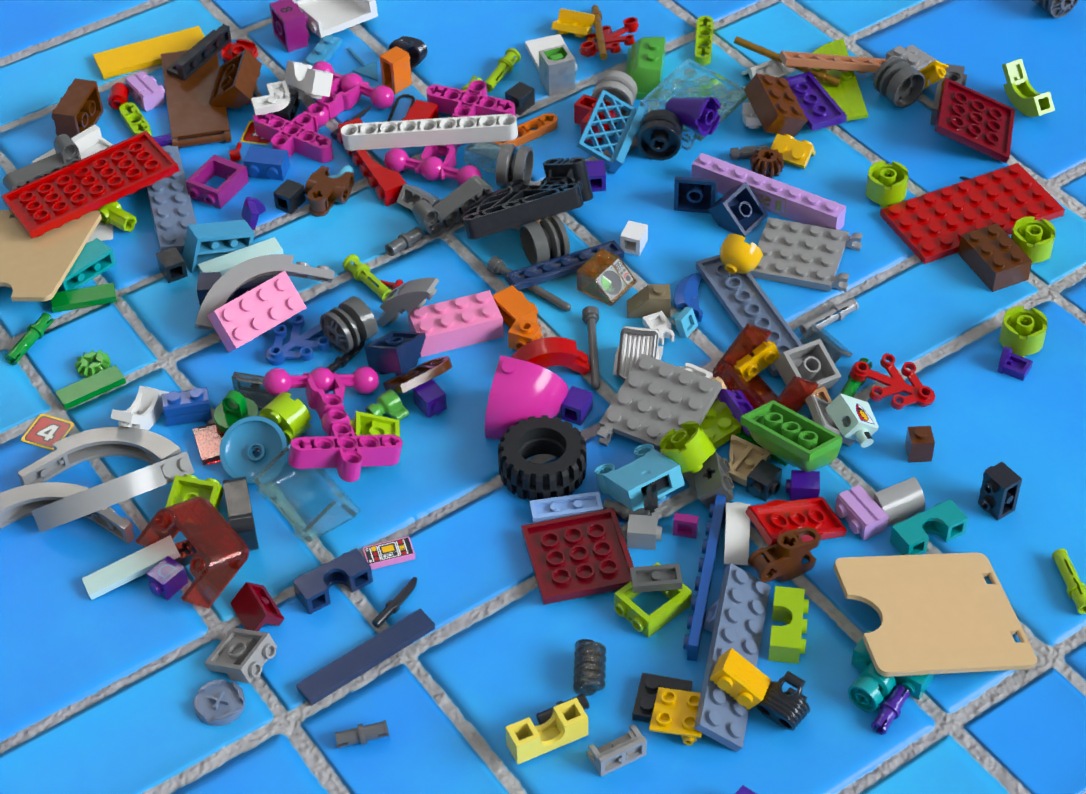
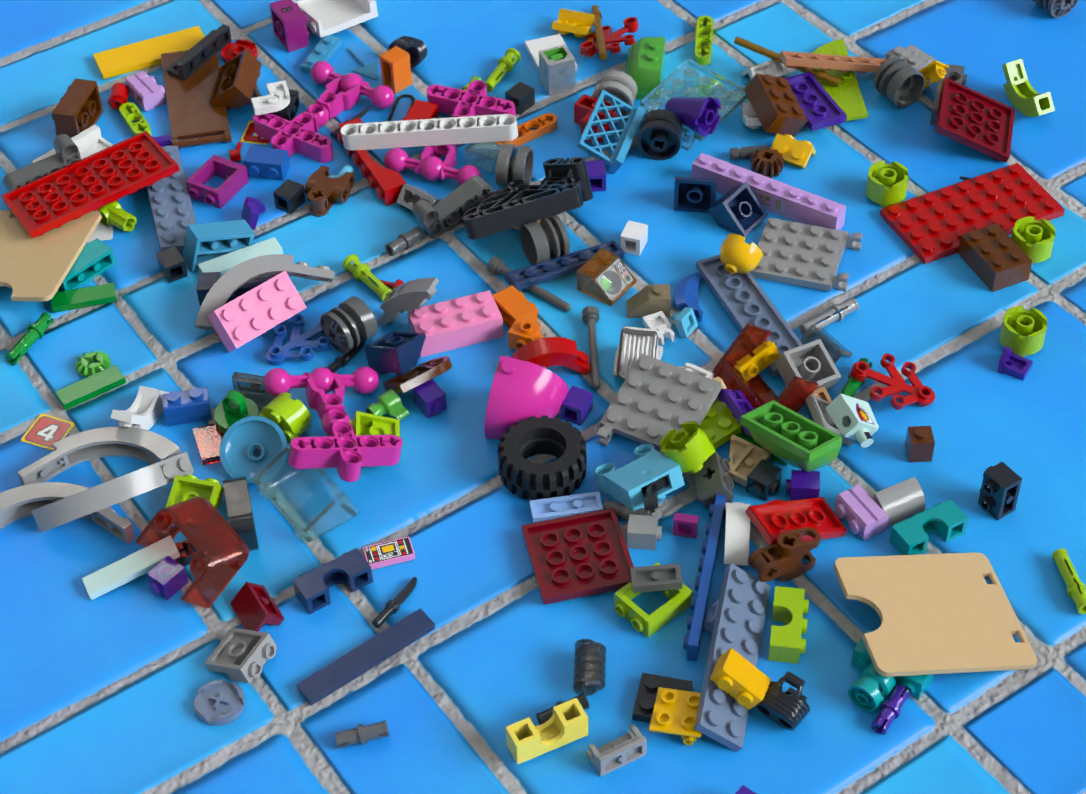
white arch [284,60,333,99] -> none

